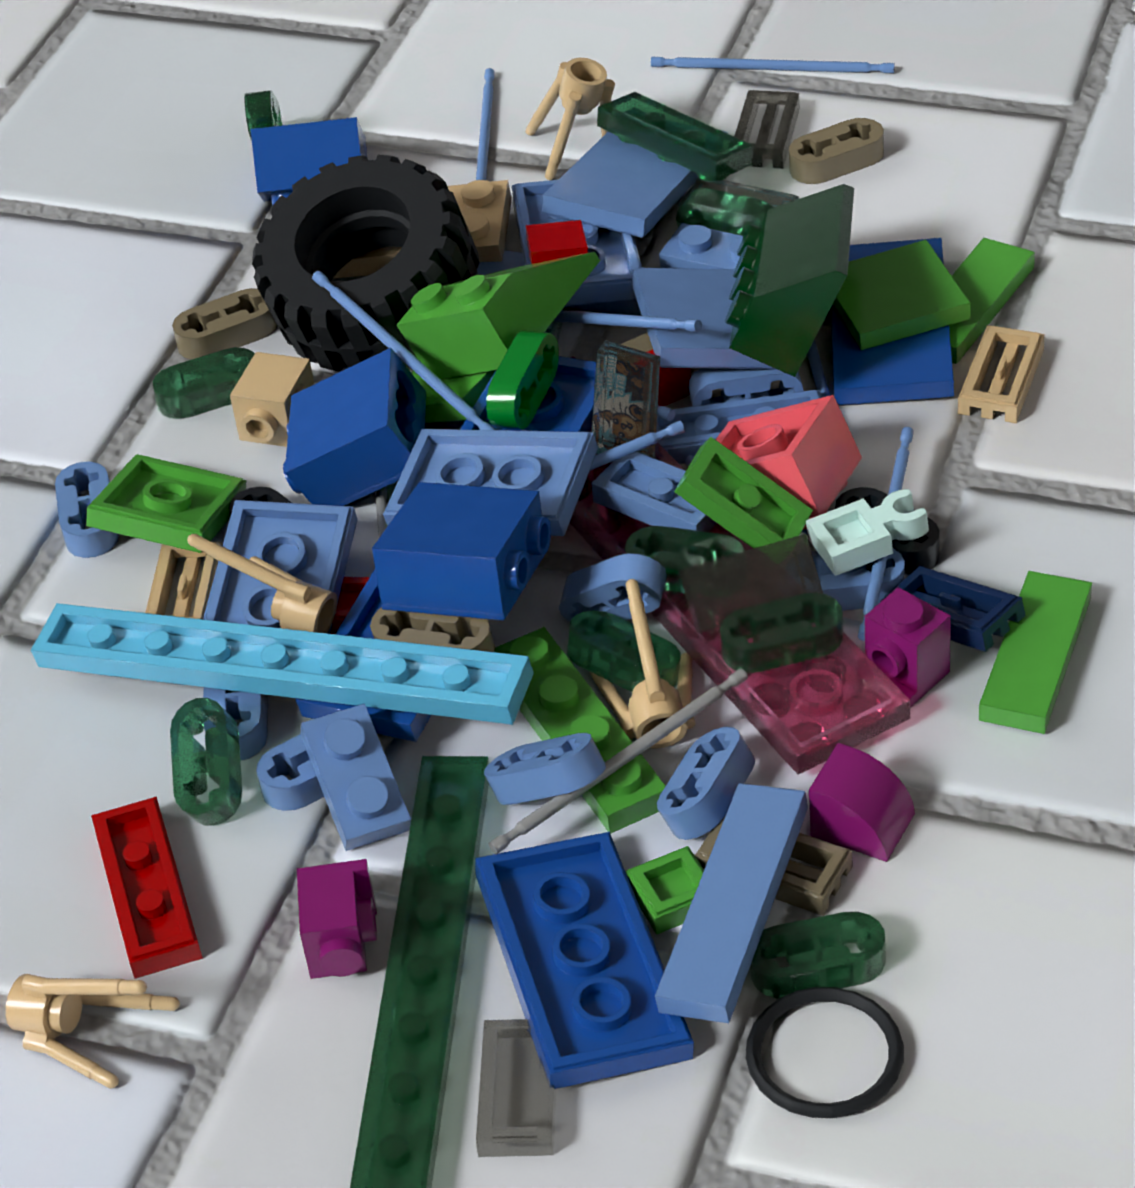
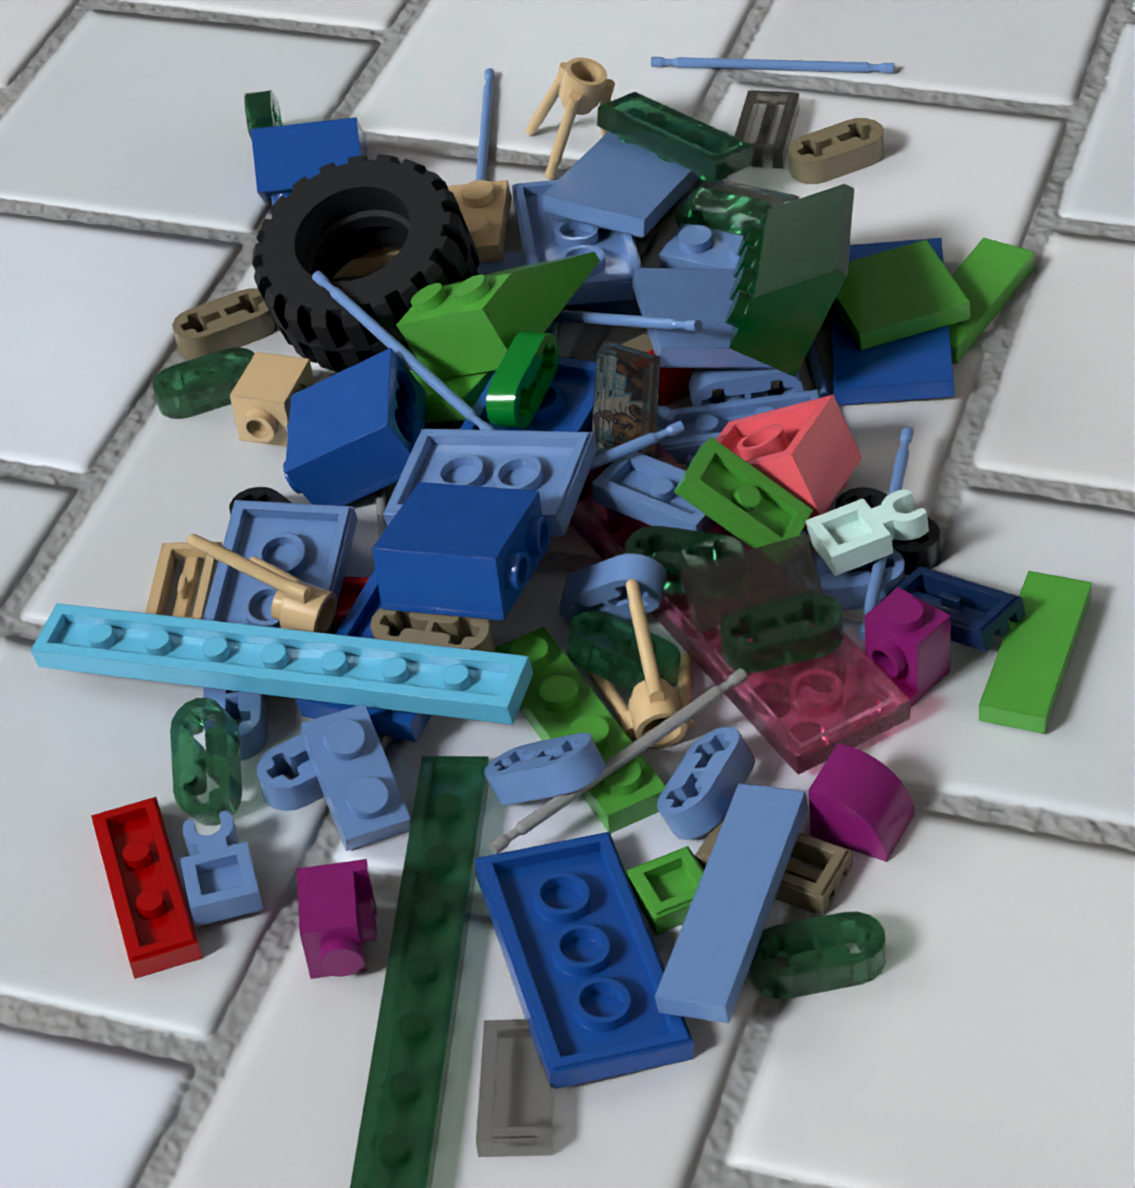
tan plant [5,974,180,1089] -> none
medium blue beam [55,461,119,558] -> none
bright green tile [86,454,247,553] -> none
red tile [526,220,588,264] -> none
black tyre [745,987,904,1118] -> none
tan tile [958,325,1045,423] -> none
none -> medium blue plate [180,810,264,927]

